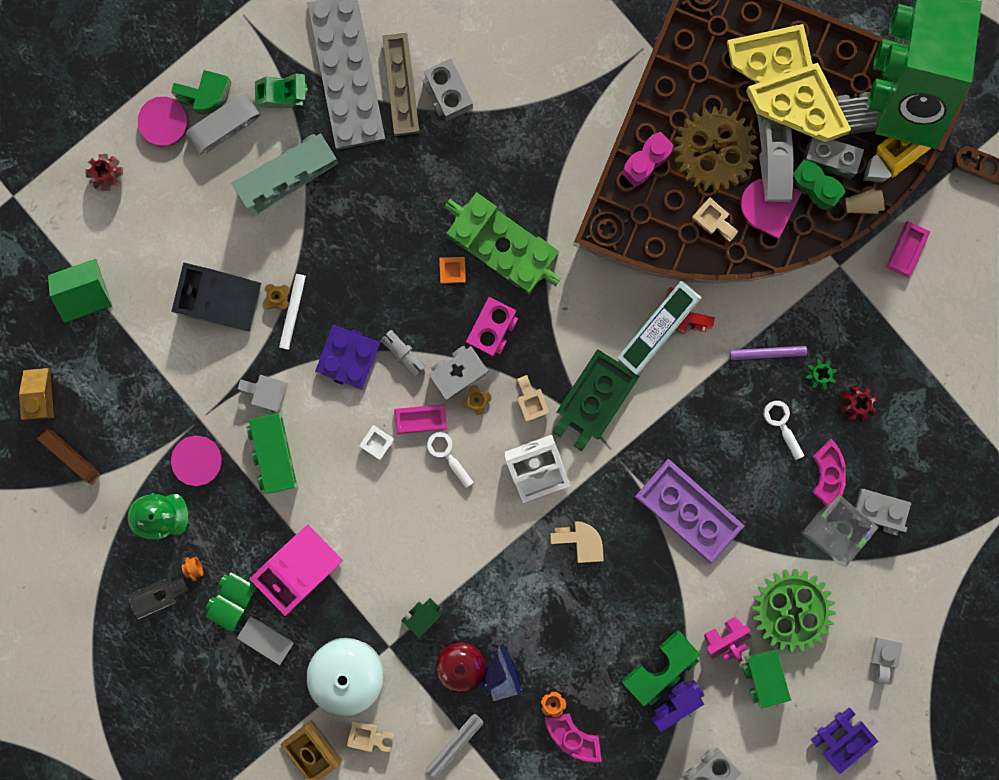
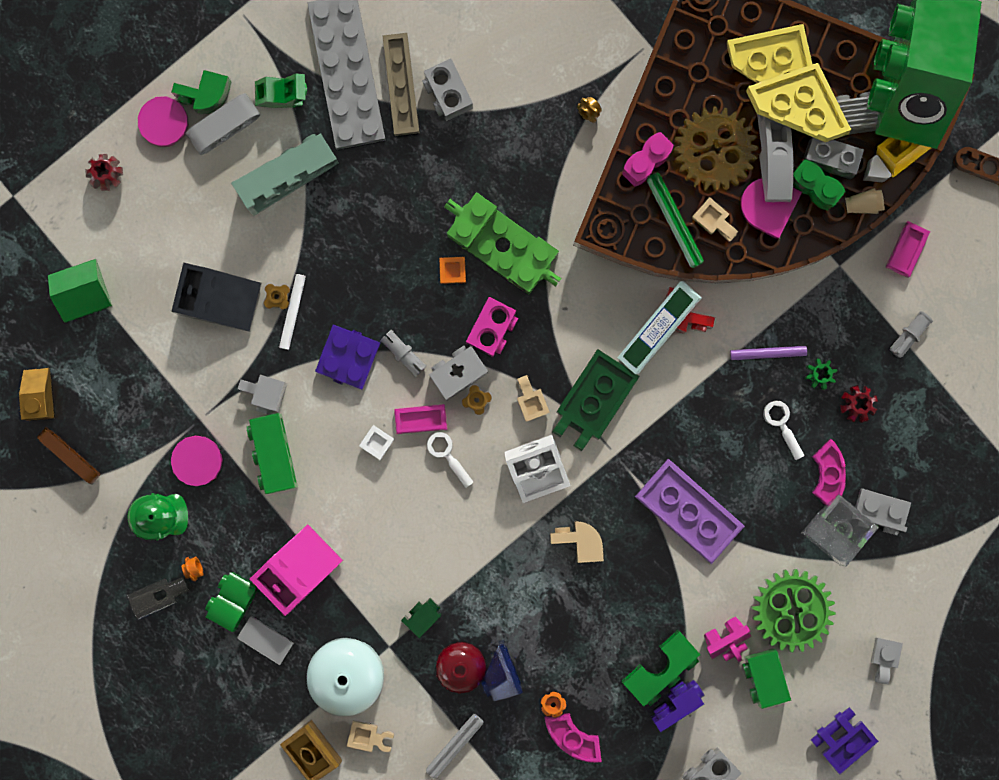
none -> pearl gold plate [577,97,602,123]
none -> green axle [647,172,704,268]
none -> light grey axle [890,311,933,358]

